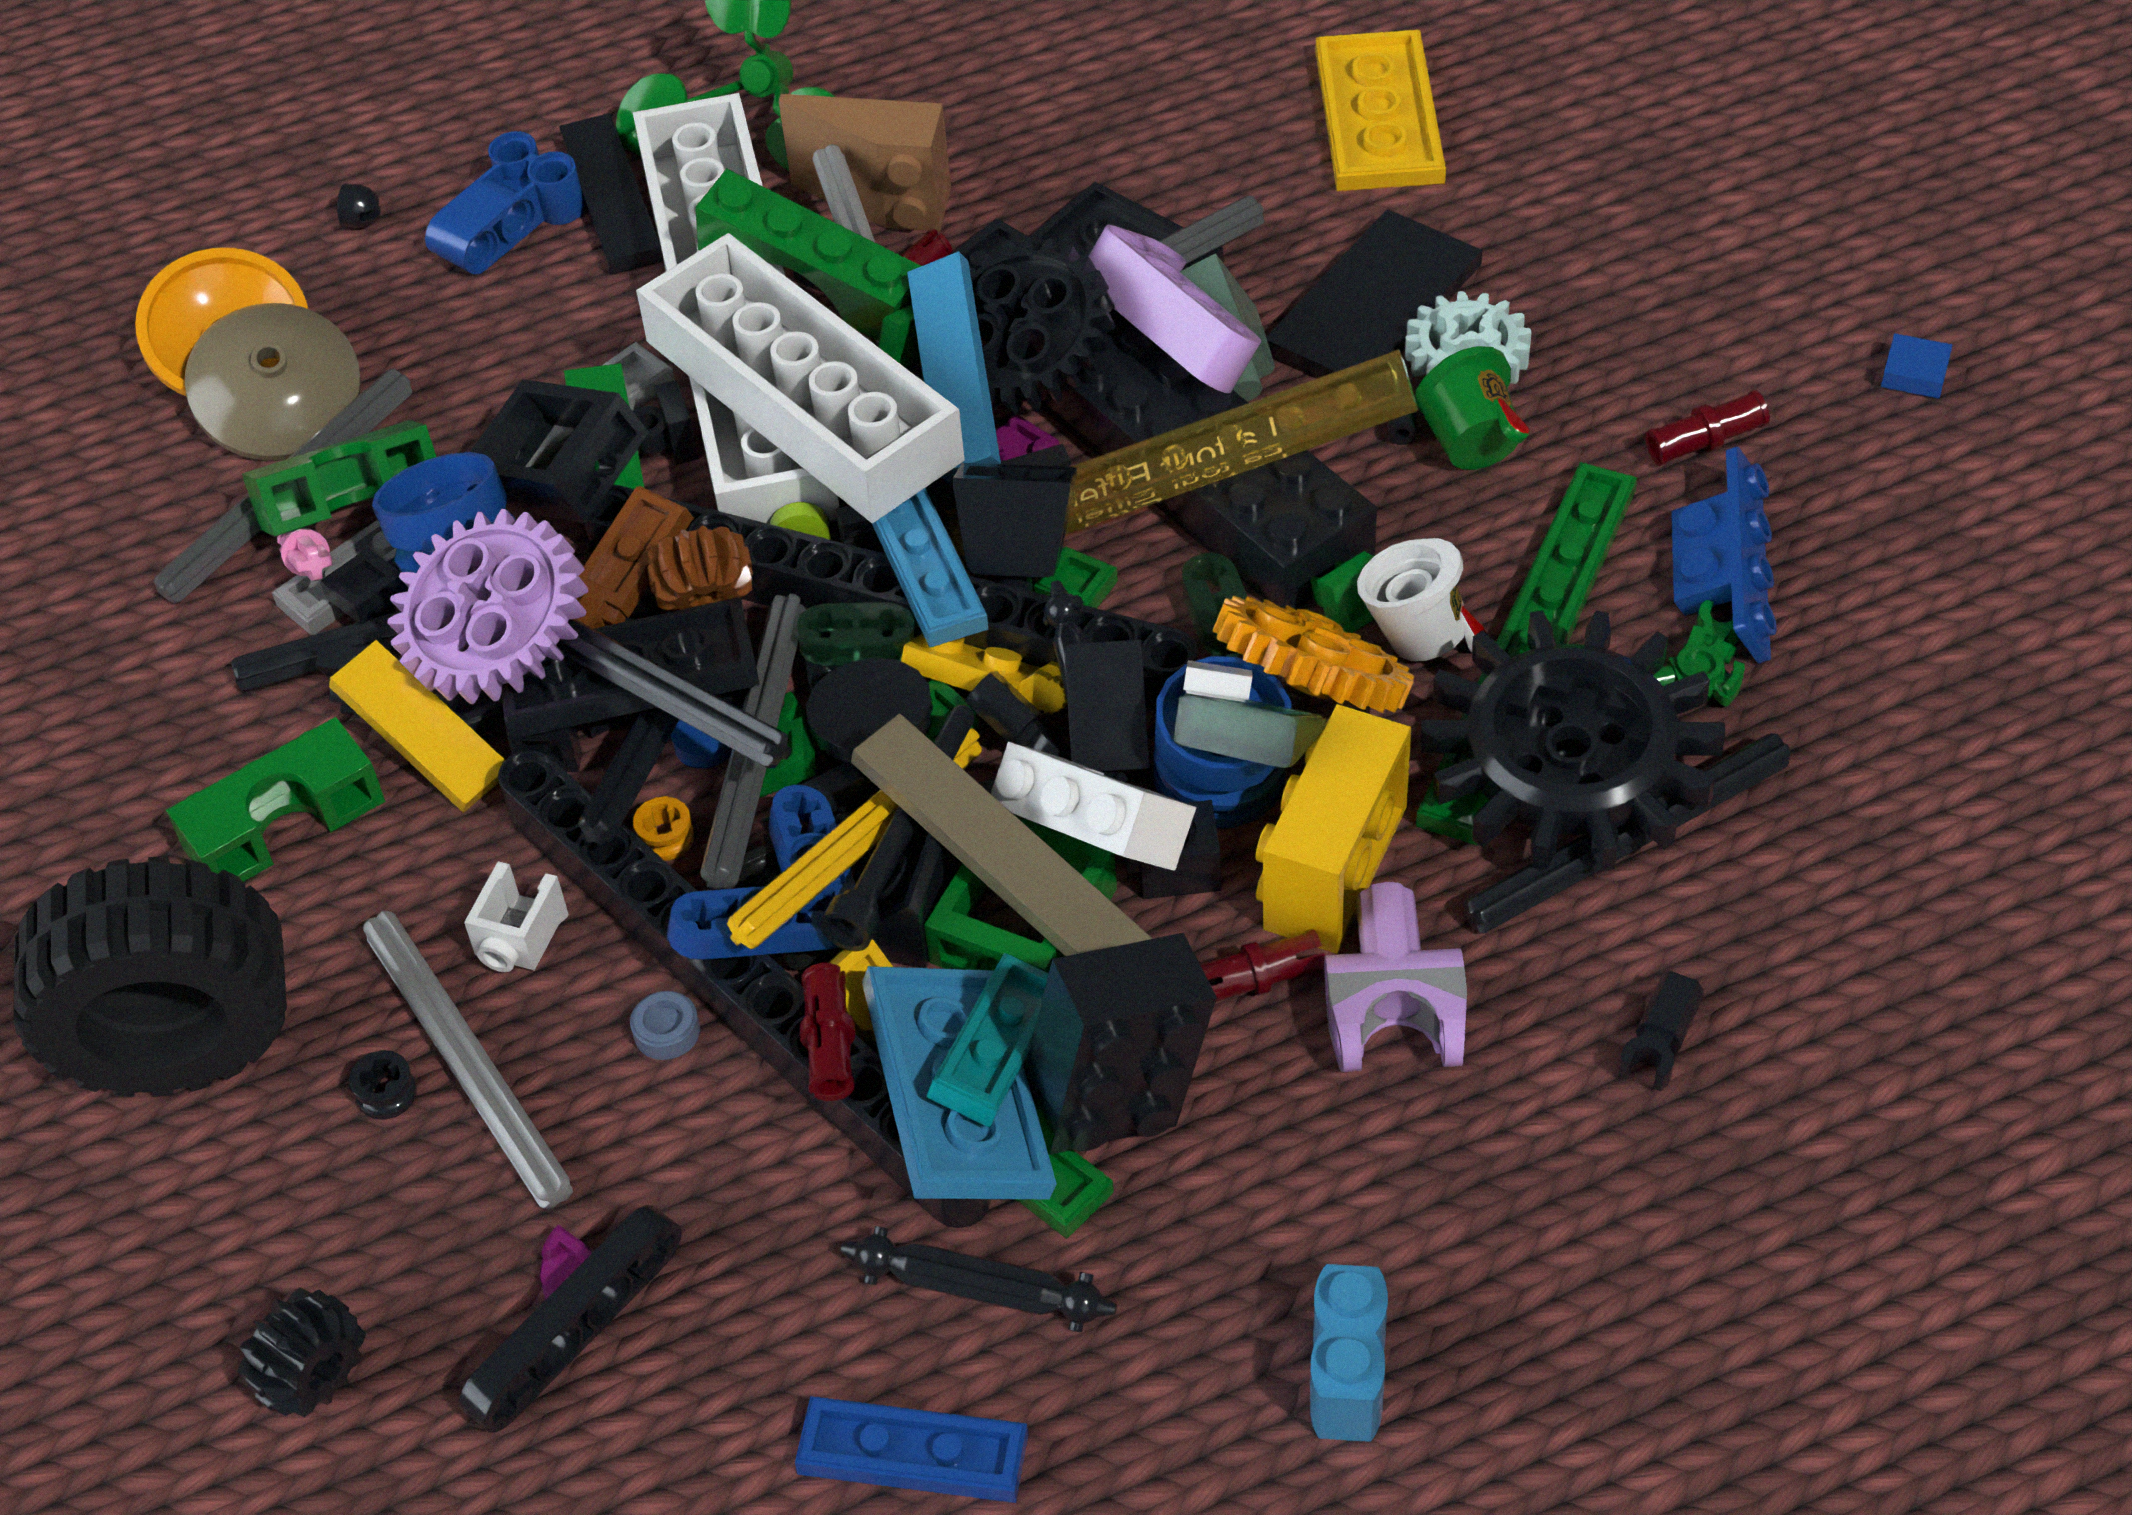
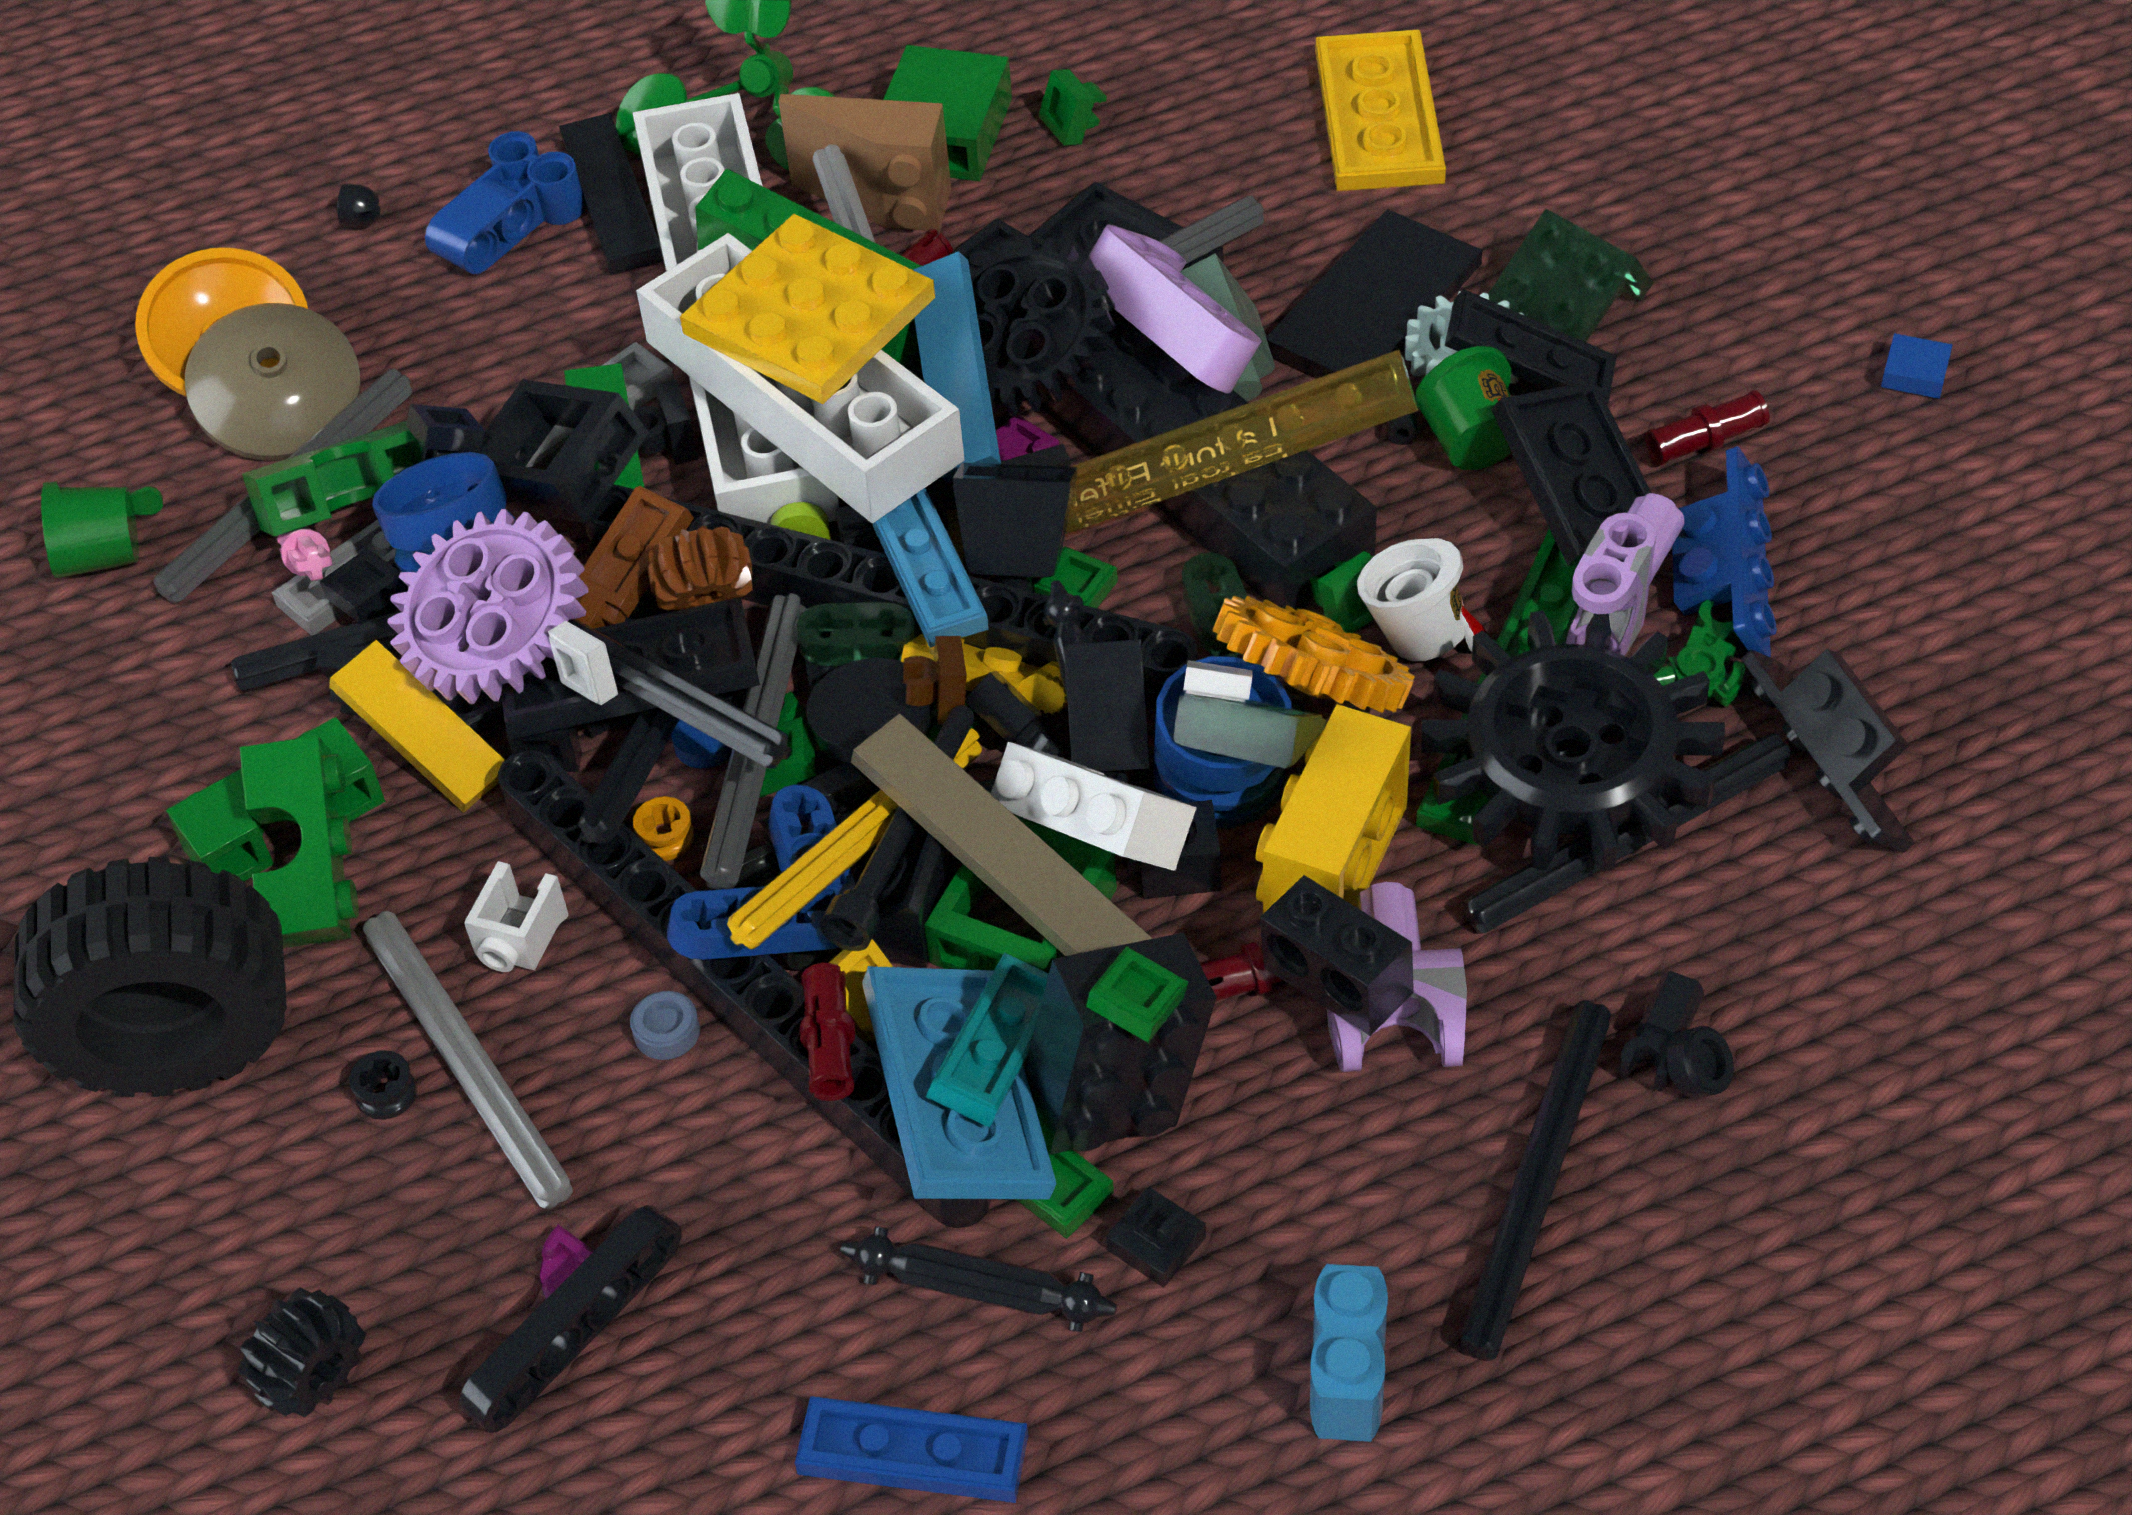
none -> green hat [41,481,163,579]
none -> green arch [240,736,359,948]
none -> black tile [406,404,485,461]
none -> white tile [548,621,618,705]
none -> yellow plate [680,214,935,404]
none -> green brick [883,45,1012,182]
none -> reddish brown tile [903,636,967,725]
none -> green tile [1038,69,1107,146]
none -> green tile [1086,947,1188,1043]
none -> black tile [1106,1187,1206,1288]
none -> black brick [1260,875,1414,1036]
none -> black tile [1444,289,1617,404]
none -> black axle [1459,1000,1611,1361]
none -> clear green bracket [1488,208,1654,342]
none -> black tile [1491,380,1652,566]
none -> lavender connector [1566,493,1685,656]
none -> black tile [1666,1026,1734,1099]
none -> black bracket [1741,649,1915,852]

